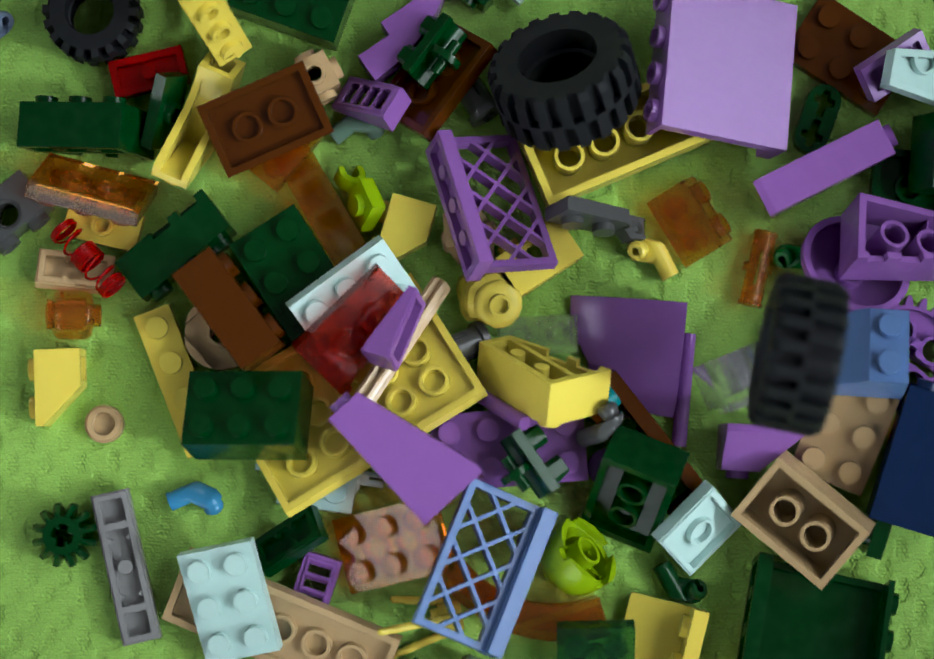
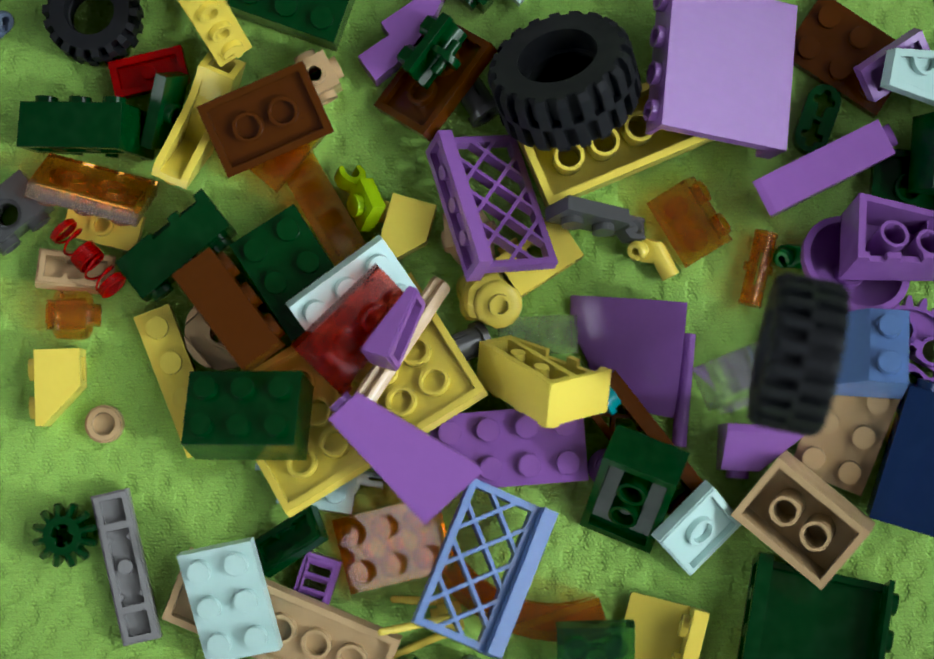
dark azure arm [166,481,224,515] -> none
sand green arm [329,115,385,145] -> none
medium lavender slope [331,76,412,132] -> none
medium lavender bar [477,390,531,431] -> none
dark green hips [500,425,569,499] -> none
lime cylinder [541,517,616,596] -> none
dark grey arm [576,401,624,447] -> none
dark green arm [653,560,707,604] -> none
dark green plate [862,520,892,560] -> none

